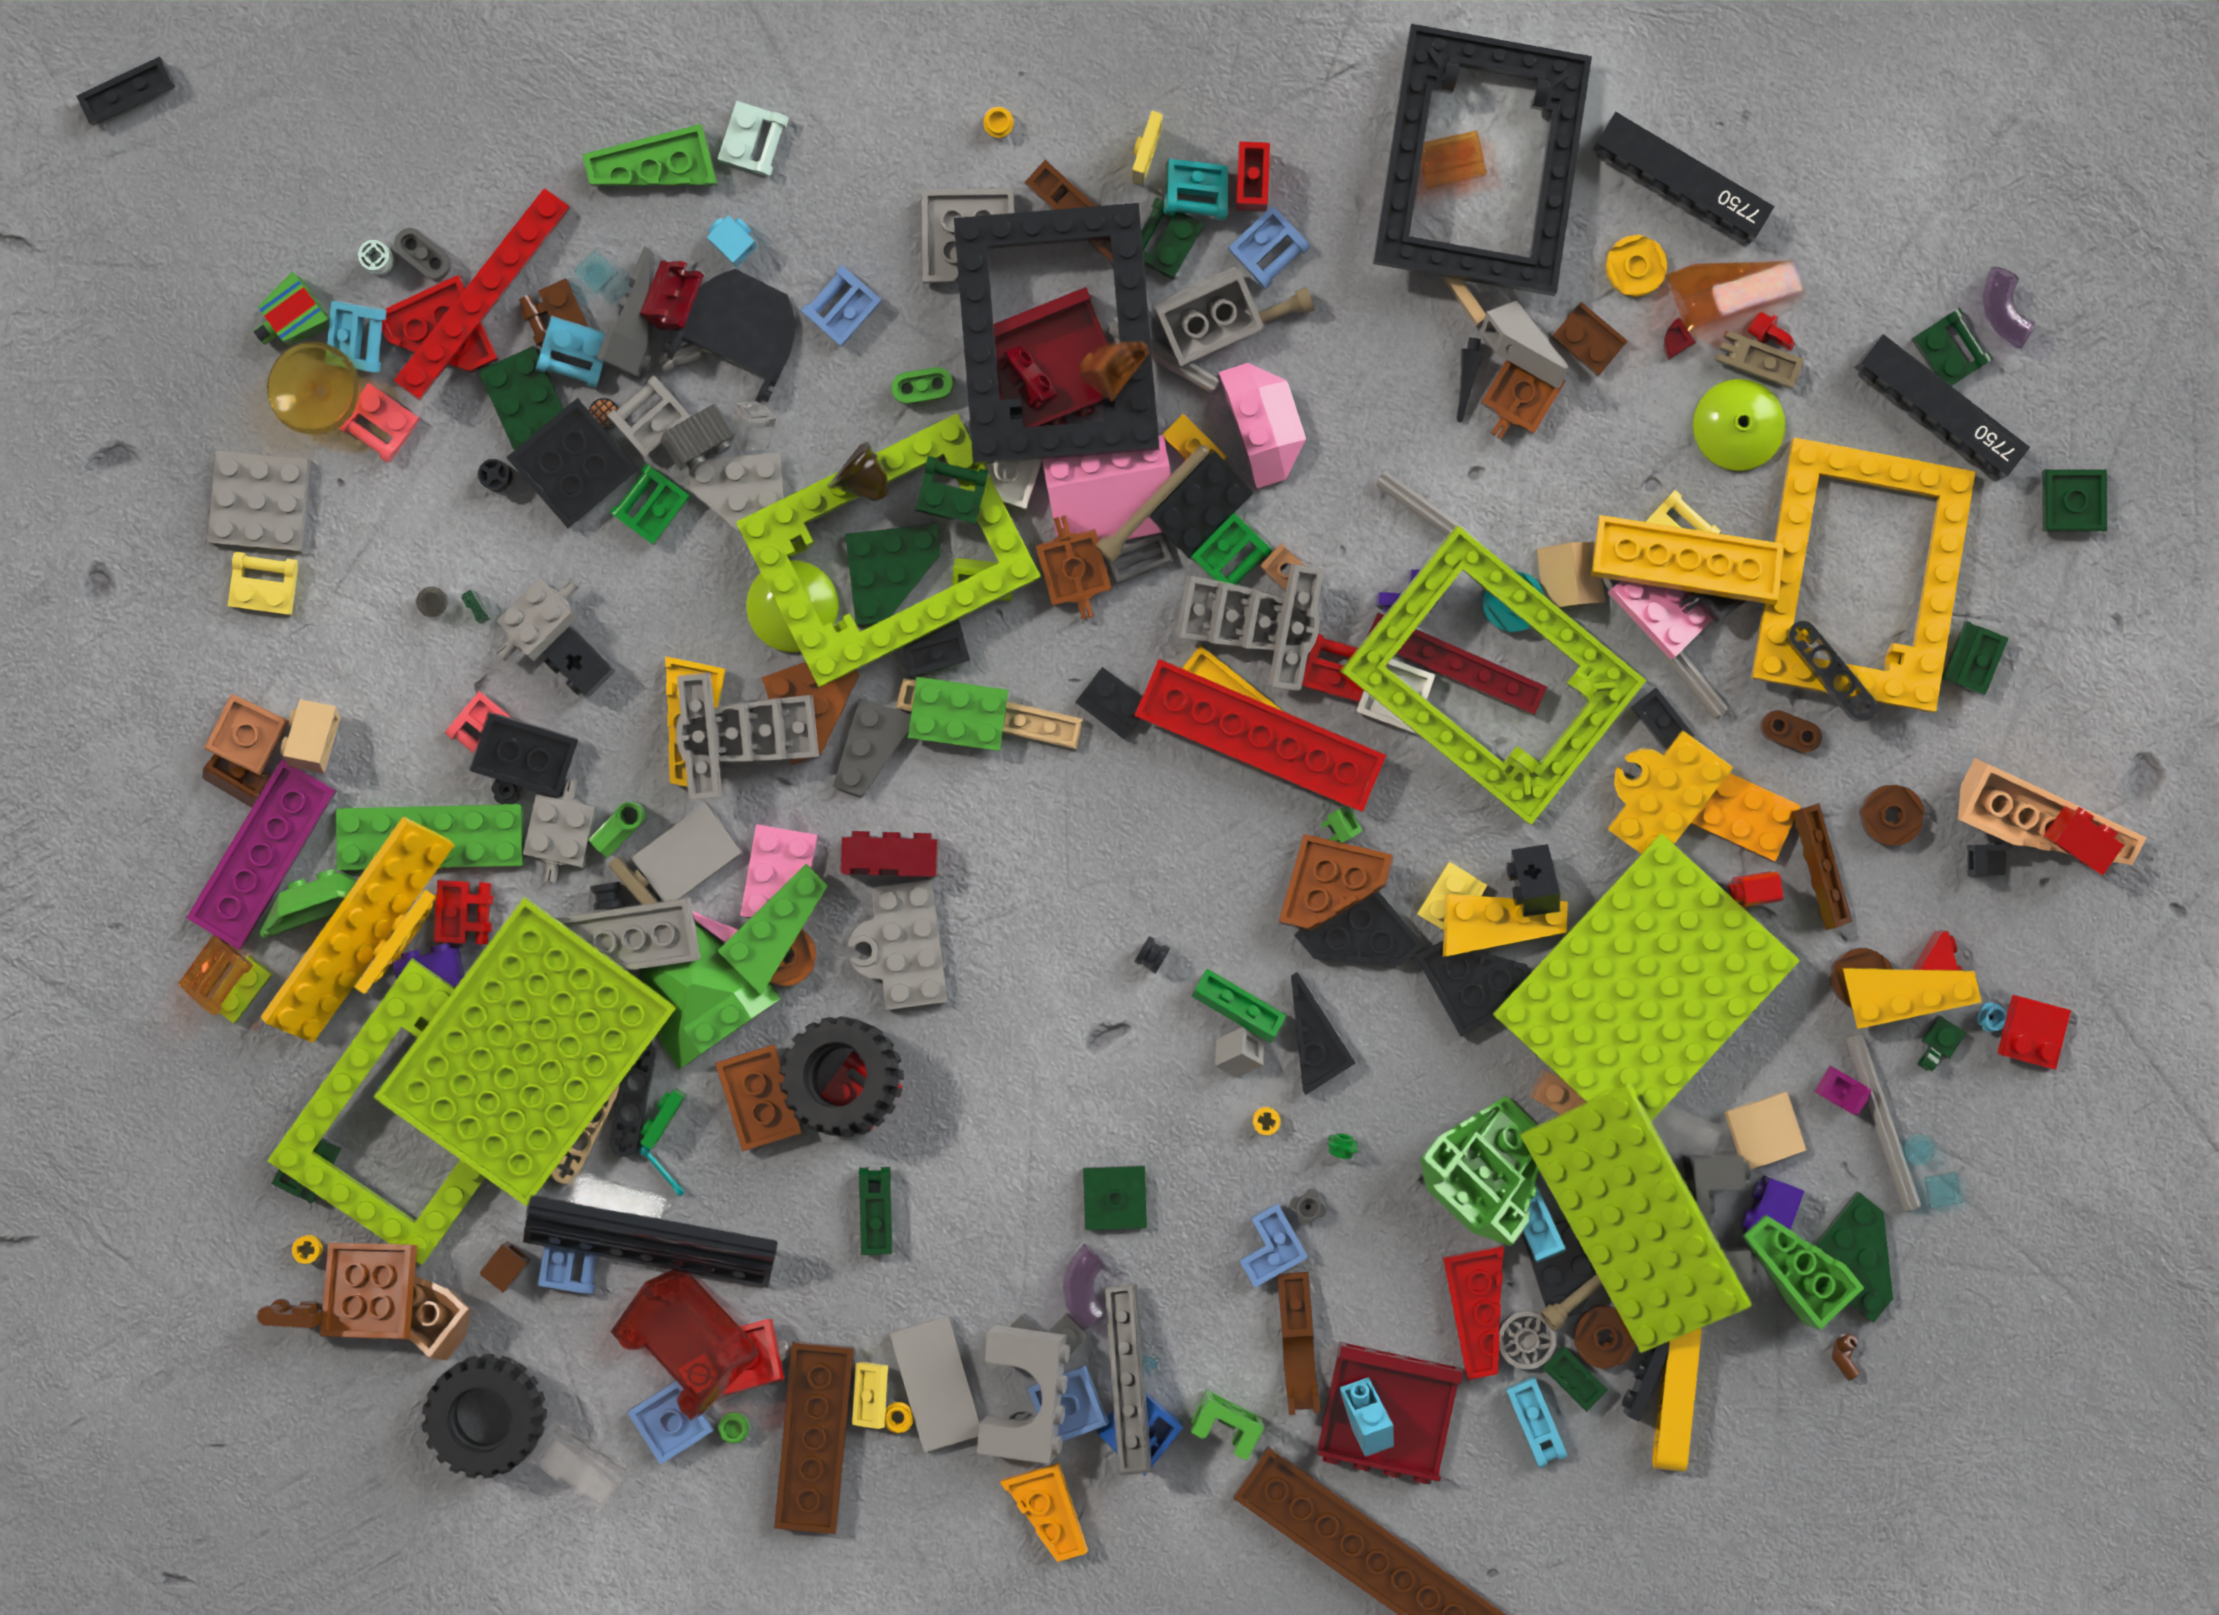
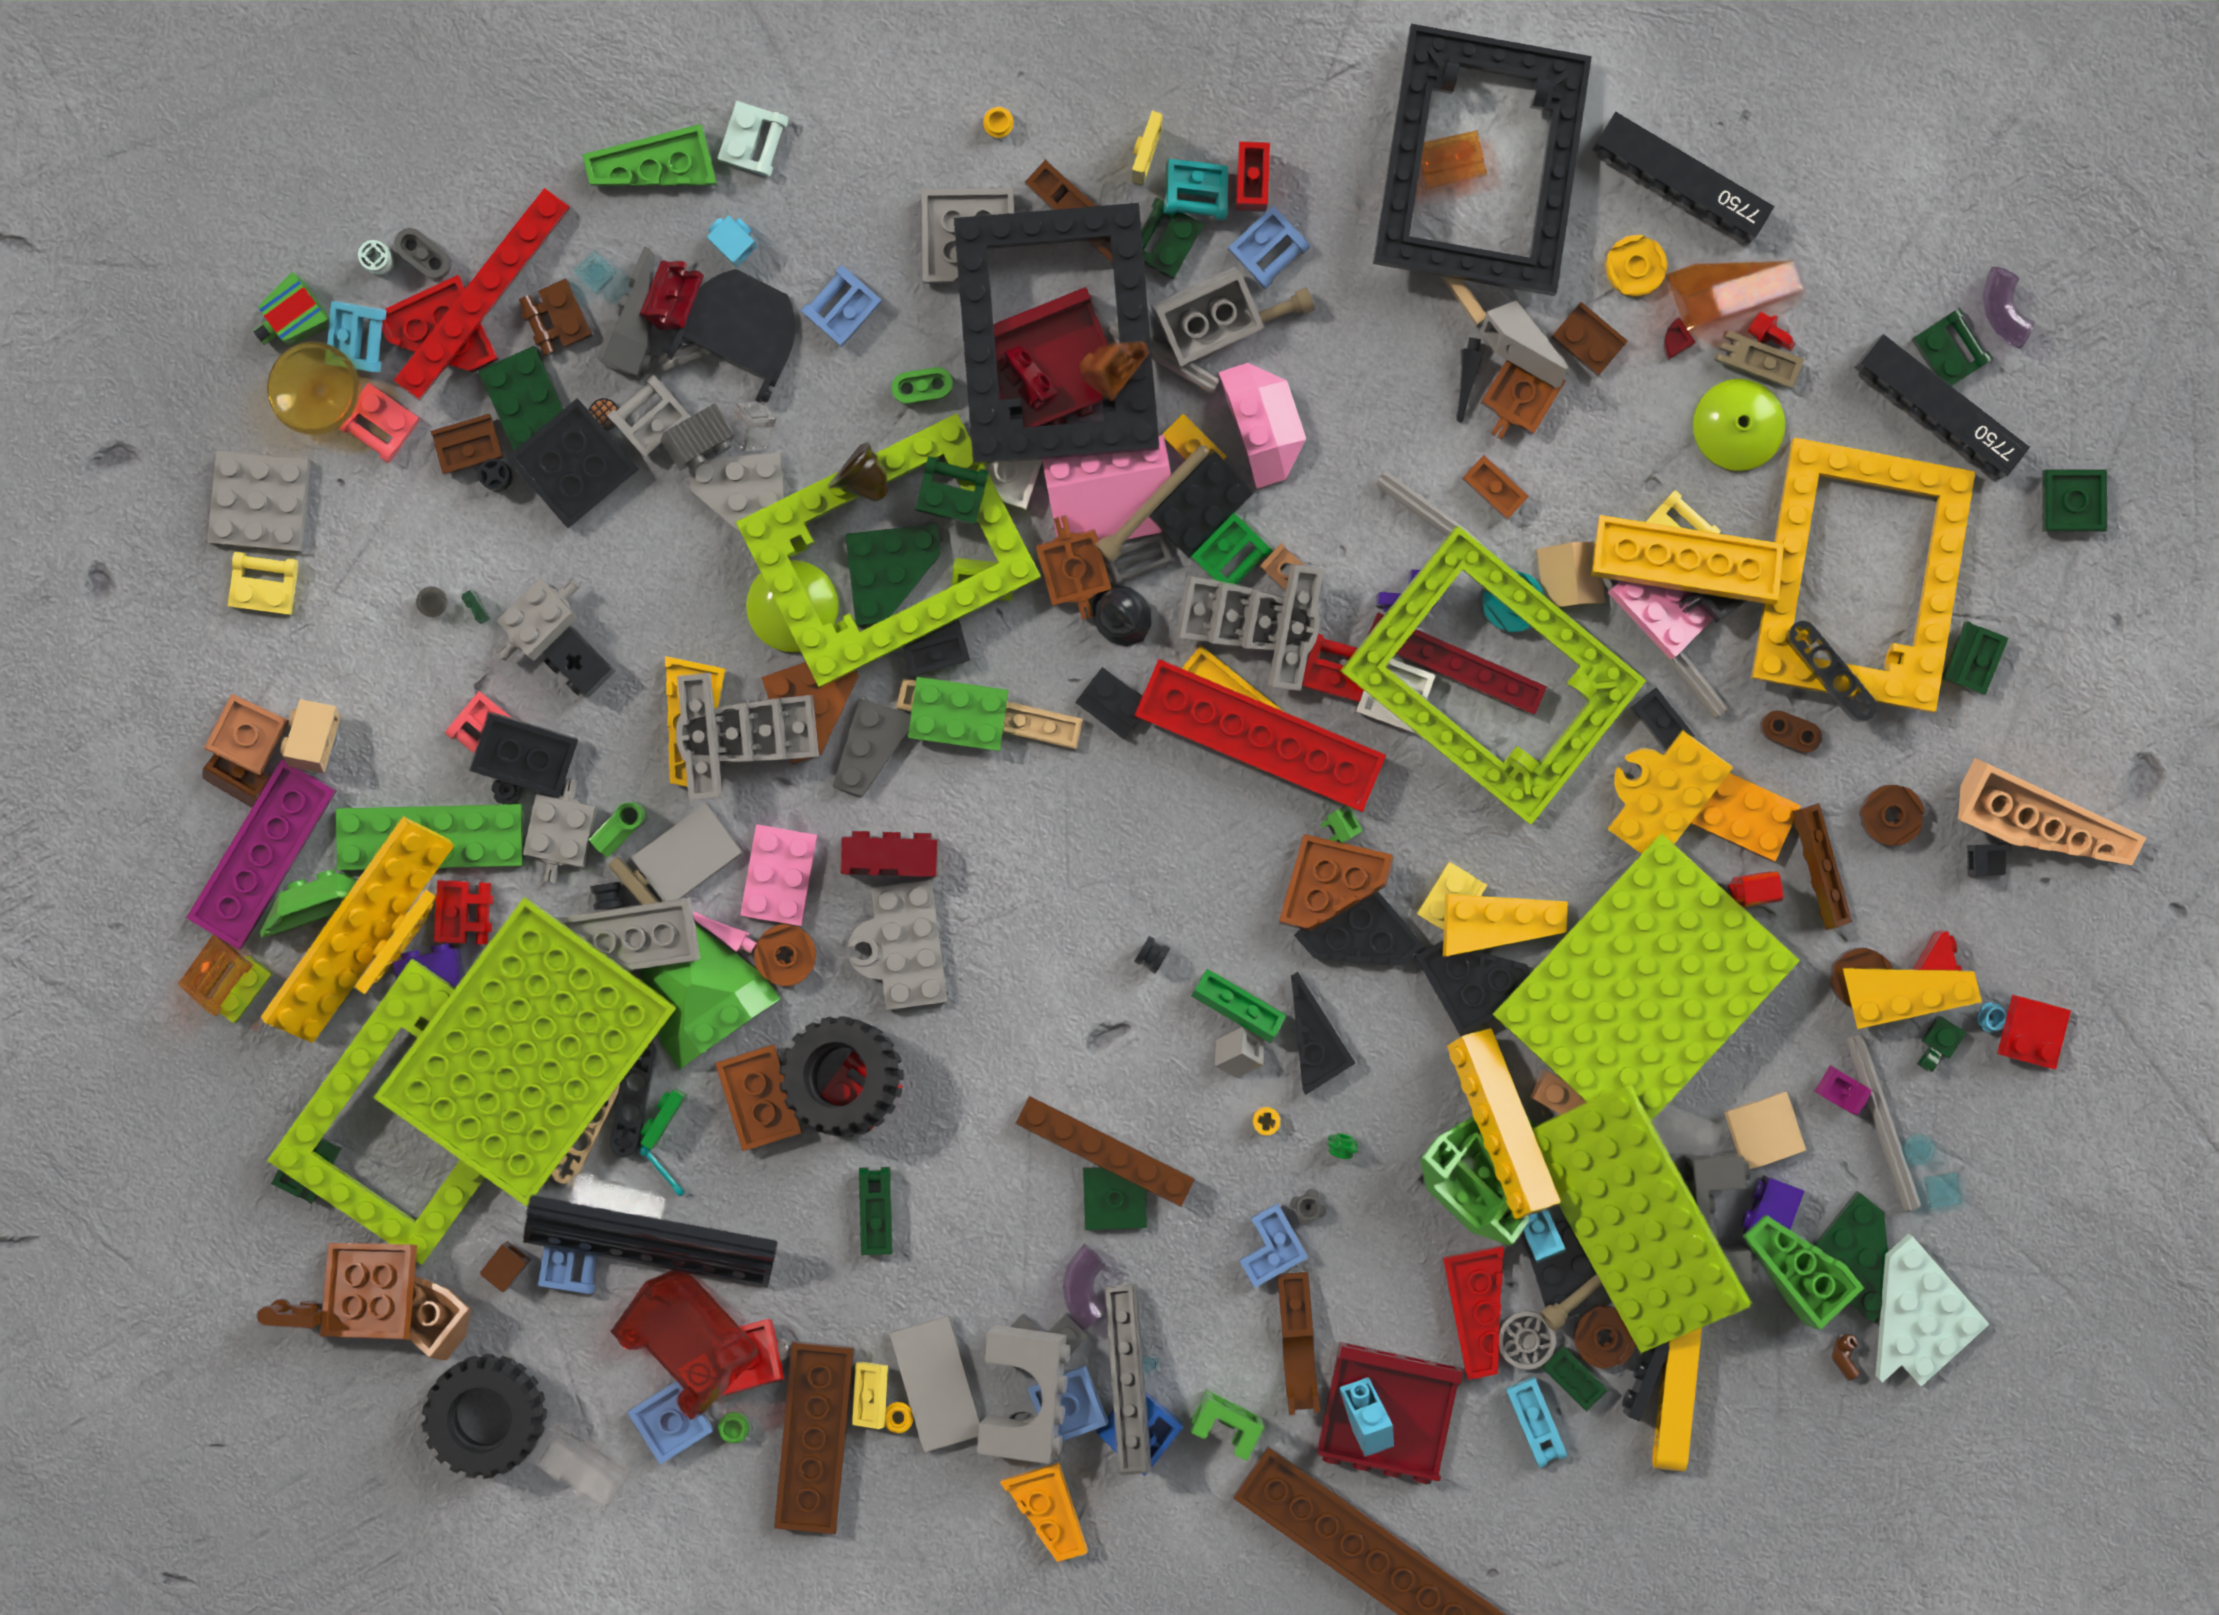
black plate [76,56,176,126] -> none
yellow bush [292,1235,323,1264] -> none
medium azure plate [535,316,606,388] -> none
green plate [610,463,691,545] -> none
bright green wing [718,863,828,995] -> none
black brick [1506,844,1560,917] -> none
red brick [2043,806,2124,875] -> none
none -> reddish brown plate [430,414,504,475]
none -> reddish brown plate [1015,1096,1195,1207]
none -> black piece [1093,584,1152,646]
none -> yellow brick [1447,1028,1561,1220]
none -> dark orange plate [1462,455,1529,520]
none -> light aqua wing [1875,1233,1989,1386]

